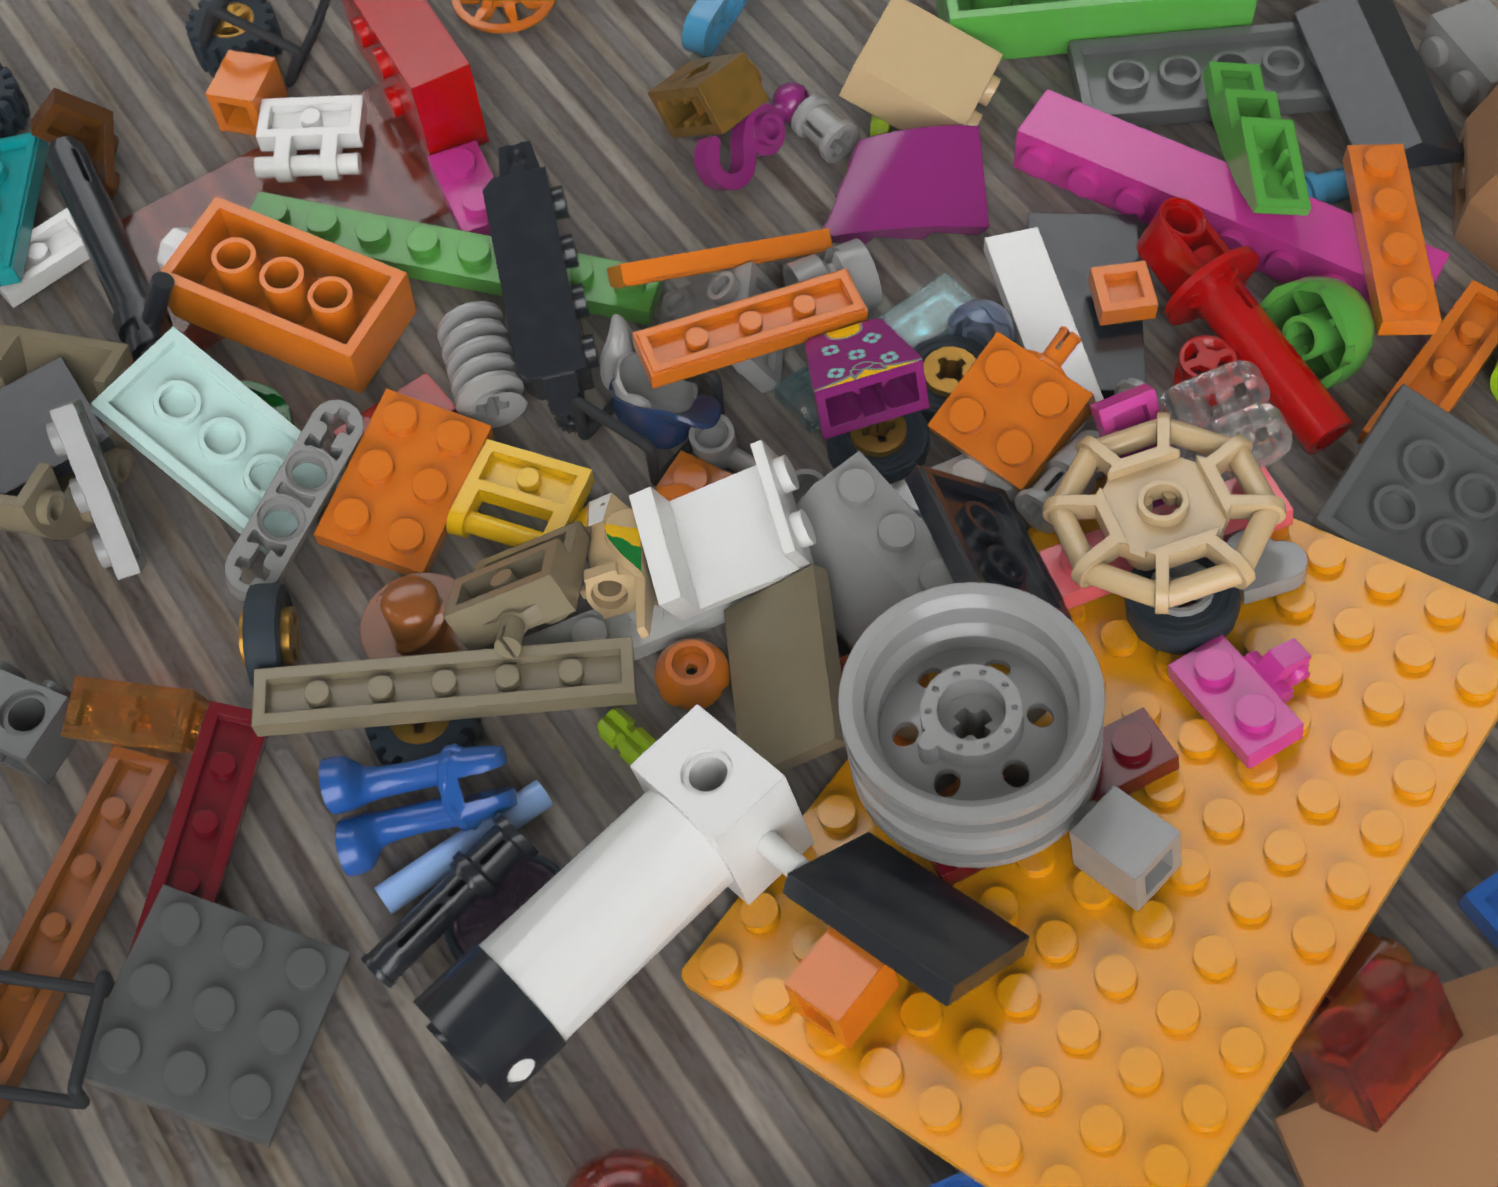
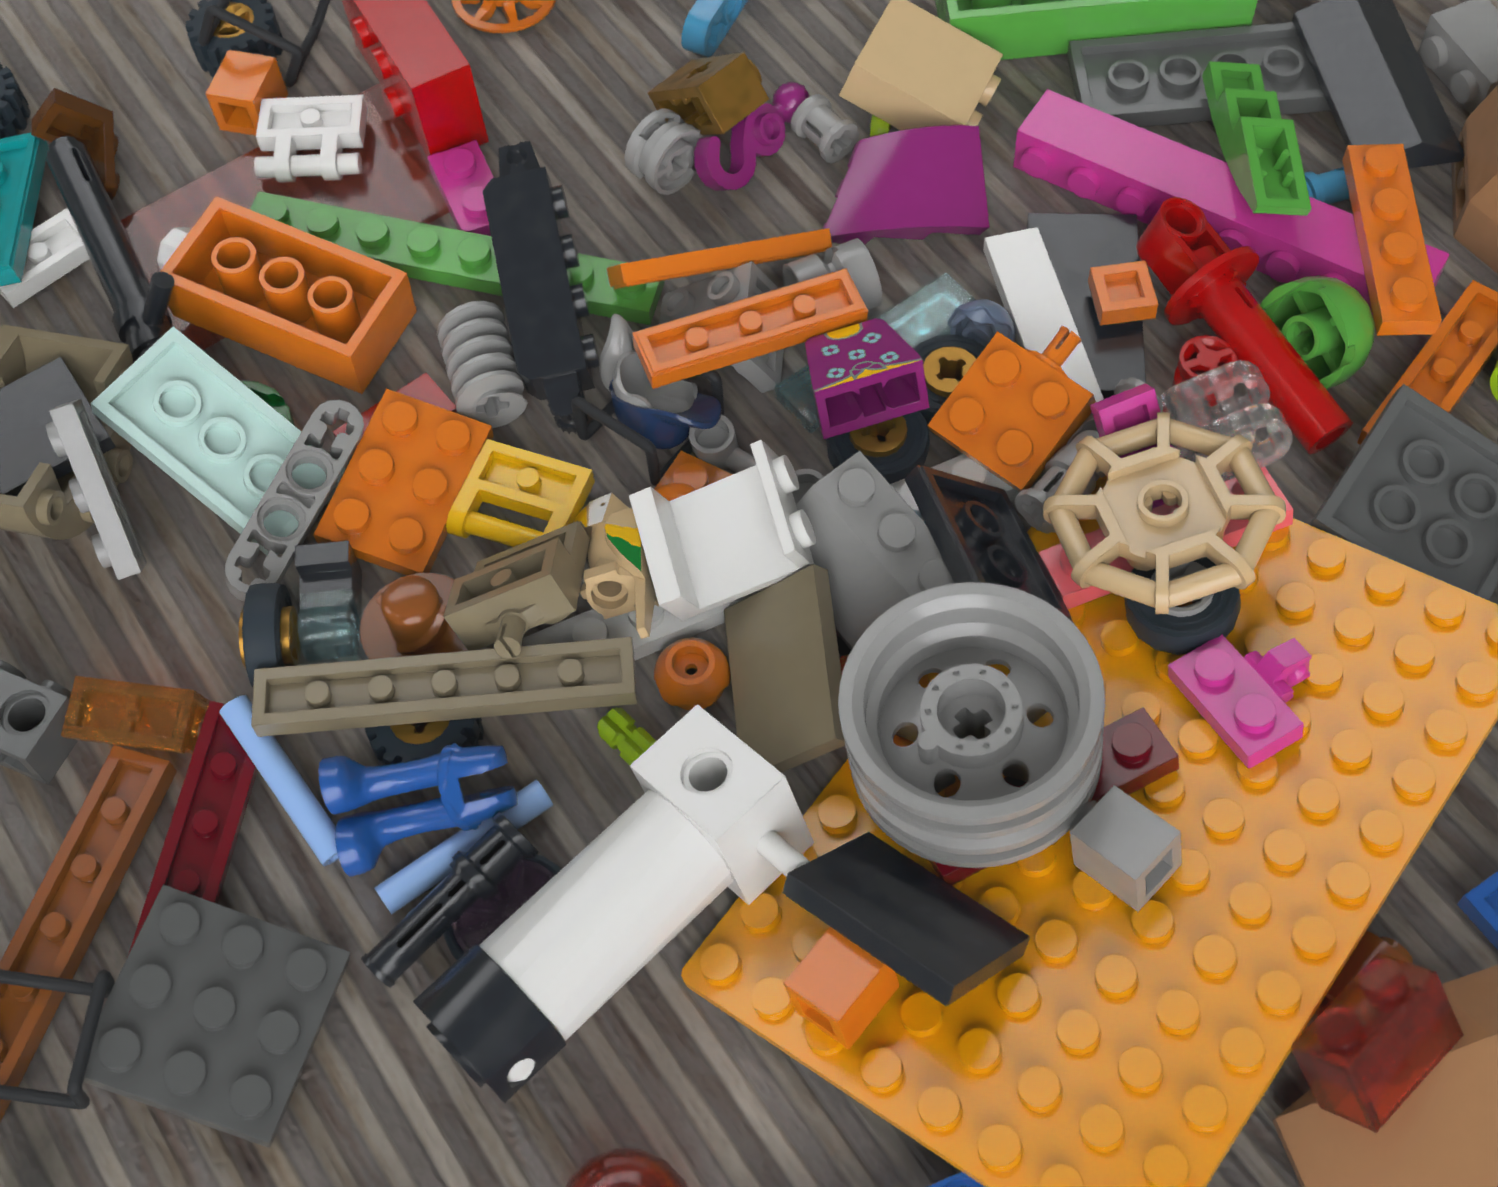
light grey tile [1227,530,1308,604] -> none
none -> light blue piece [219,695,339,866]
none -> leg [295,540,362,661]
none -> light grey wheel [624,108,704,195]

